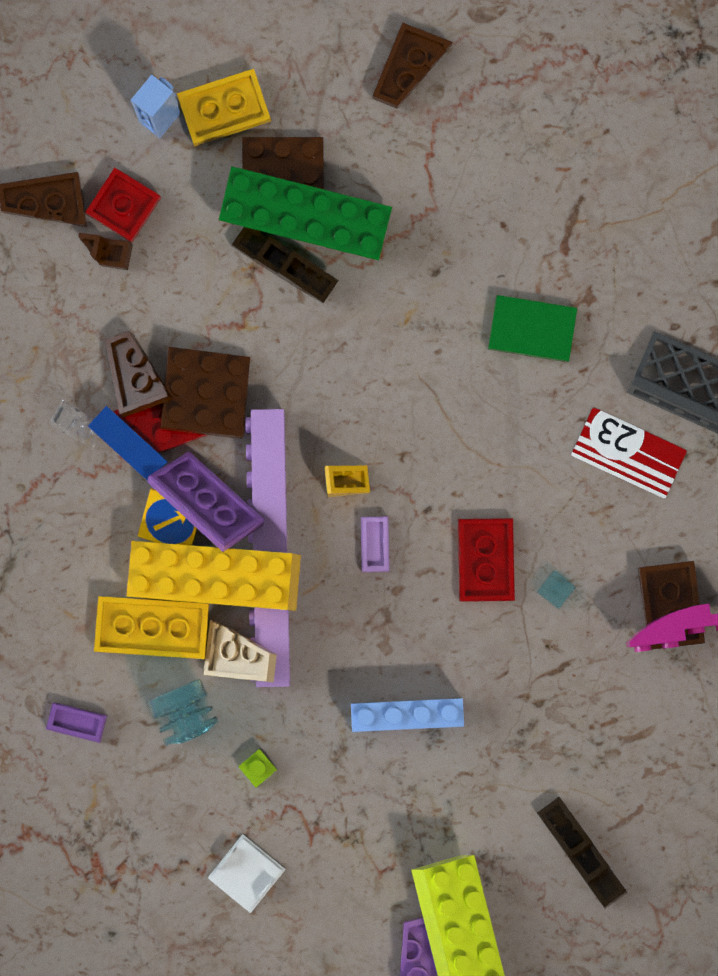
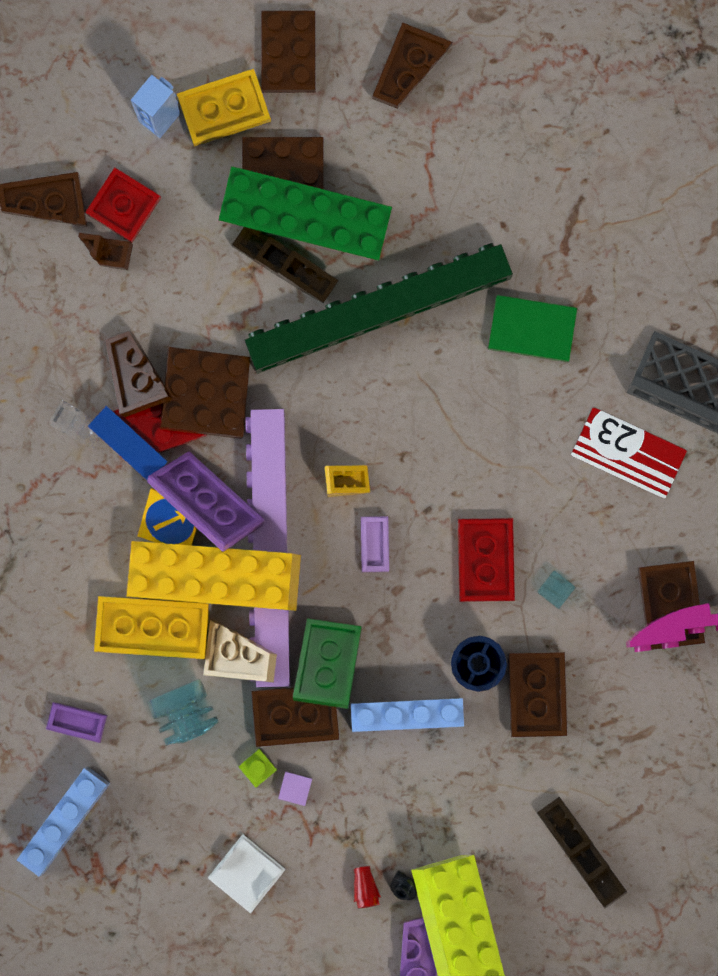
none -> light blue brick [17,767,110,877]
none -> dark green brick [245,243,513,374]
none -> reddish brown plate [251,687,339,747]
none -> reddish brown plate [261,11,316,93]
none -> lavender tile [278,772,312,806]
none -> green plate [293,618,362,709]
none -> red cone [354,866,381,909]
none -> black plate [390,870,417,900]
none -> dark blue cylinder [450,636,507,692]
none -> reddish brown plate [509,652,567,737]

